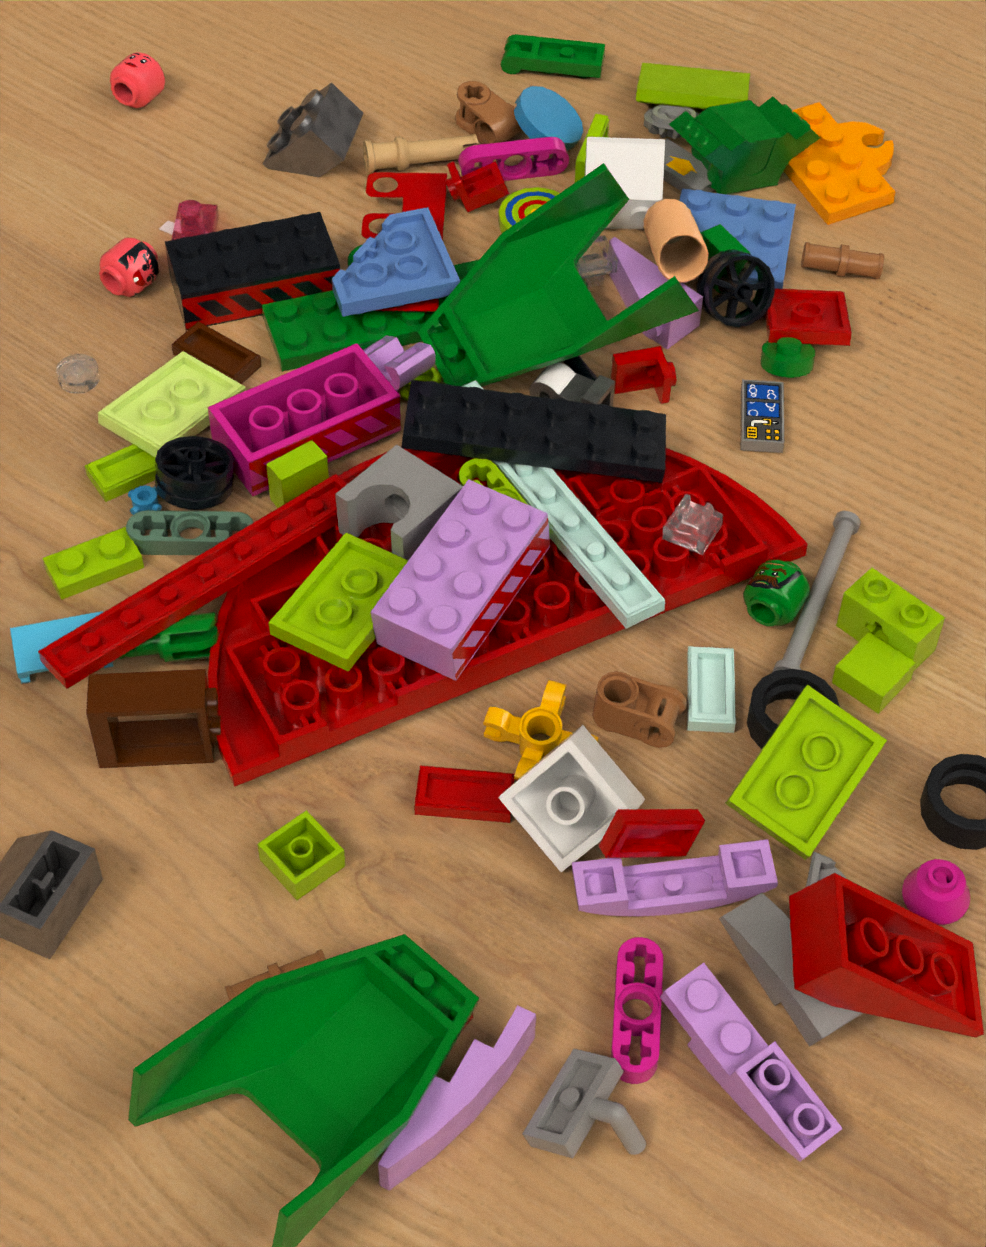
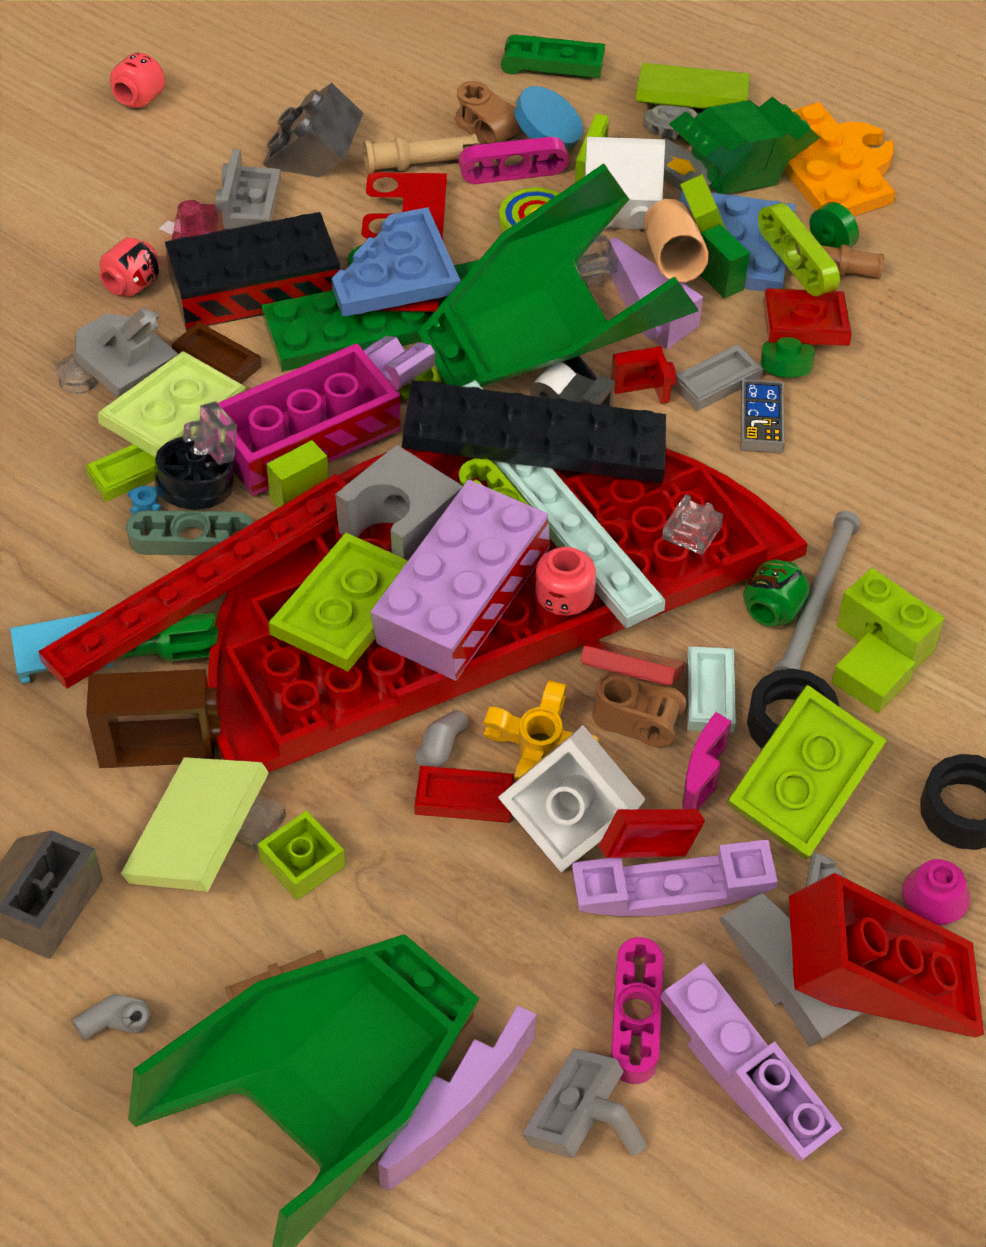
lime plate [43,527,144,600] -> none
red bracket [445,161,509,213] -> none
black wheel [696,249,775,327] -> none
none -> light grey arm [71,994,151,1042]
none -> light grey piece [74,307,178,397]
none -> yellowish green tile [121,757,269,892]
none -> clear tile [183,402,237,464]
none -> light grey bracket [215,149,281,229]
none -> clear plate [234,794,286,852]
none -> light grey arm [415,710,469,767]
none -> coral head [535,547,596,616]
none -> tile [580,640,685,686]
none -> light grey tile [672,344,763,411]
none -> lime piece [680,174,726,232]
none -> dark pink slope [682,712,732,810]
none -> lime beam [758,203,840,297]
none -> green wheel [809,202,859,248]

